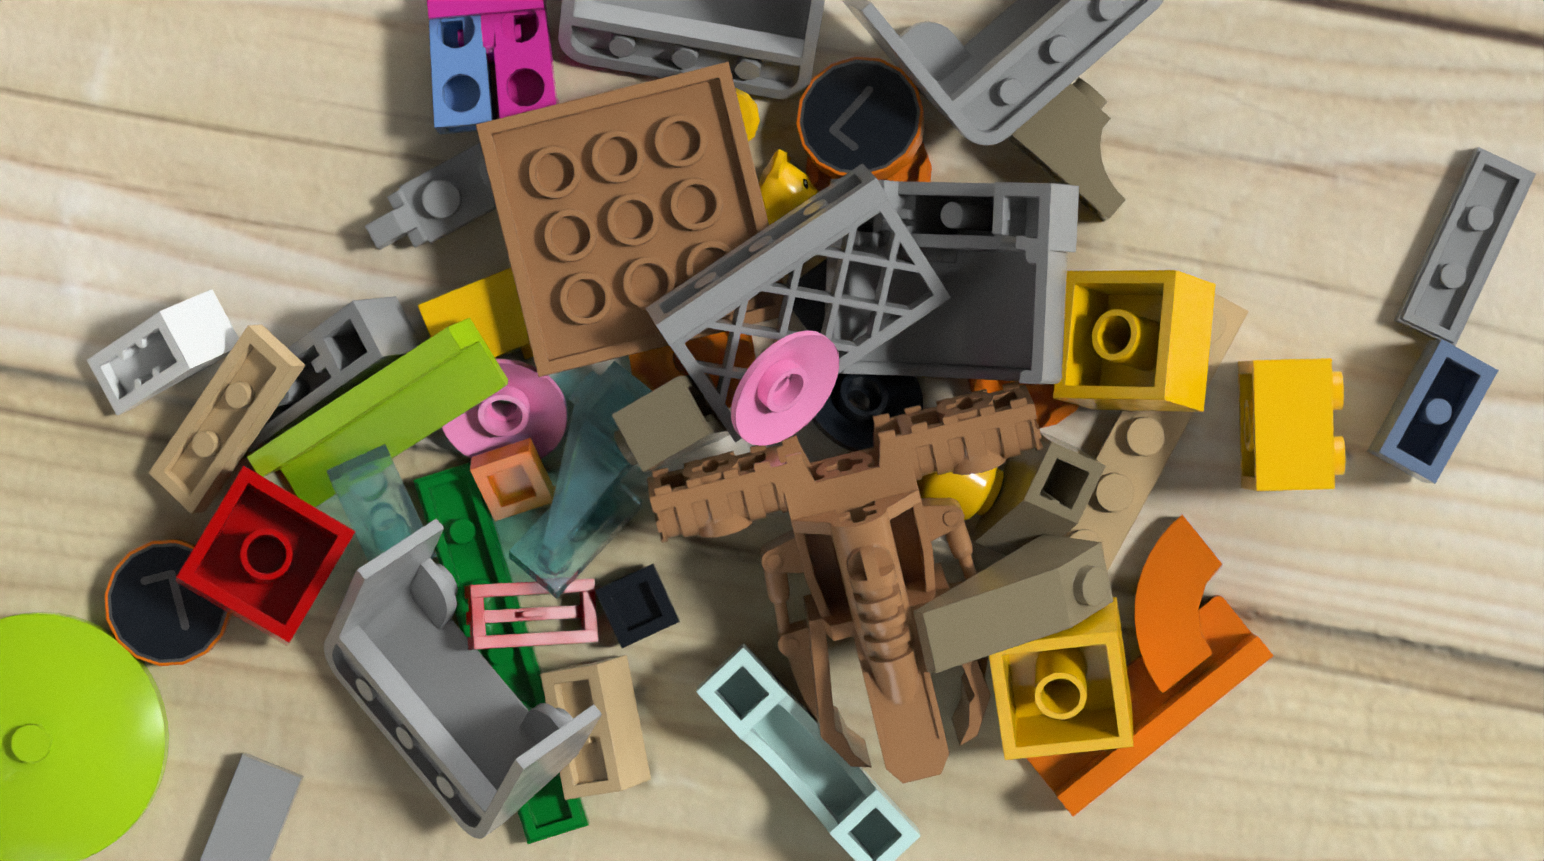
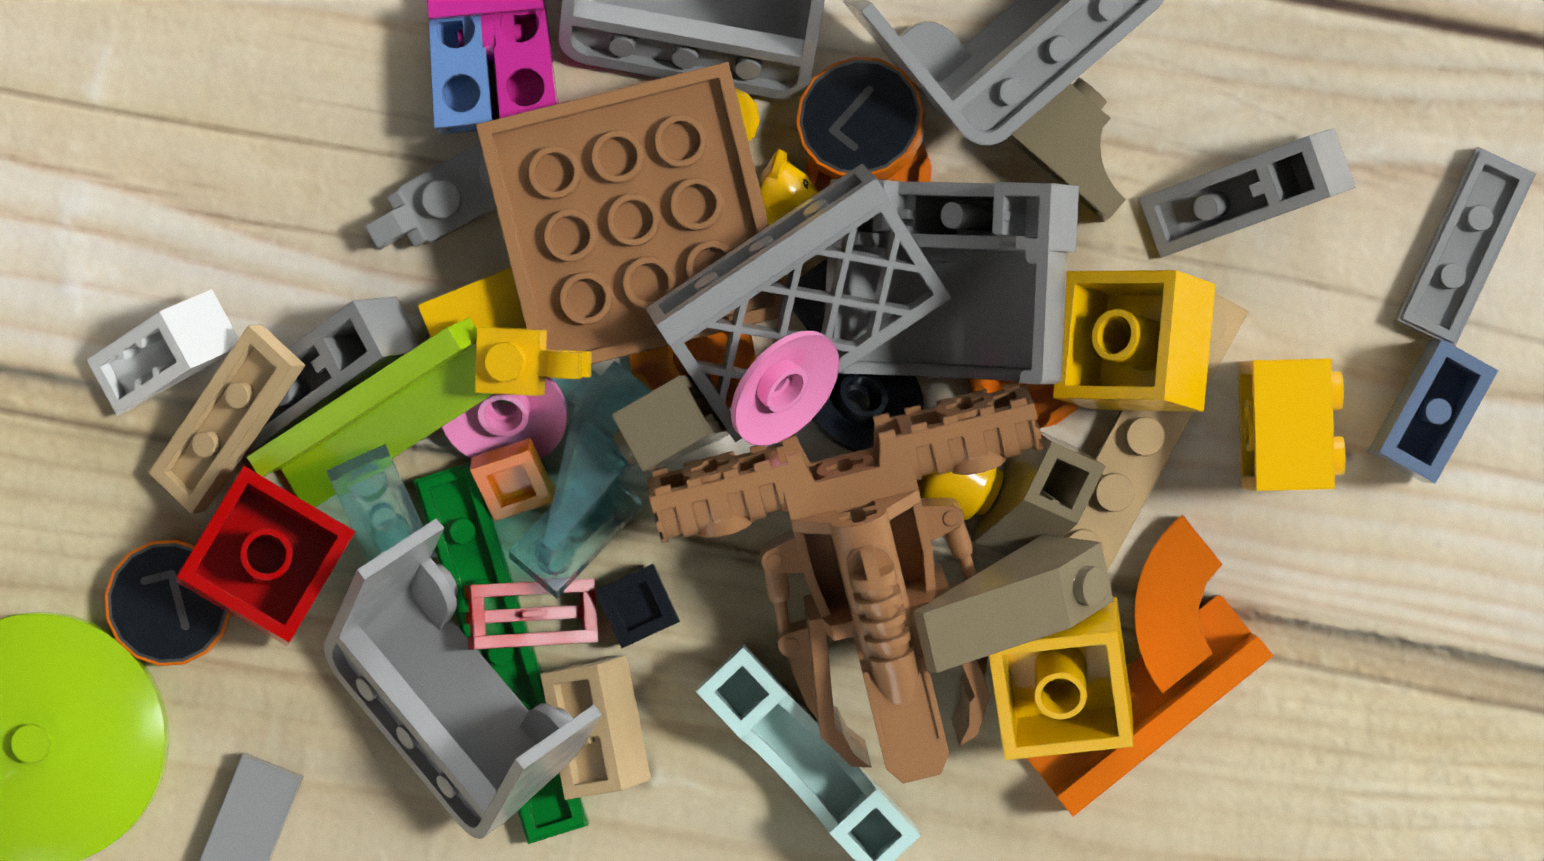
none -> yellow plate [475,327,592,396]
none -> light grey slope [1139,128,1356,258]

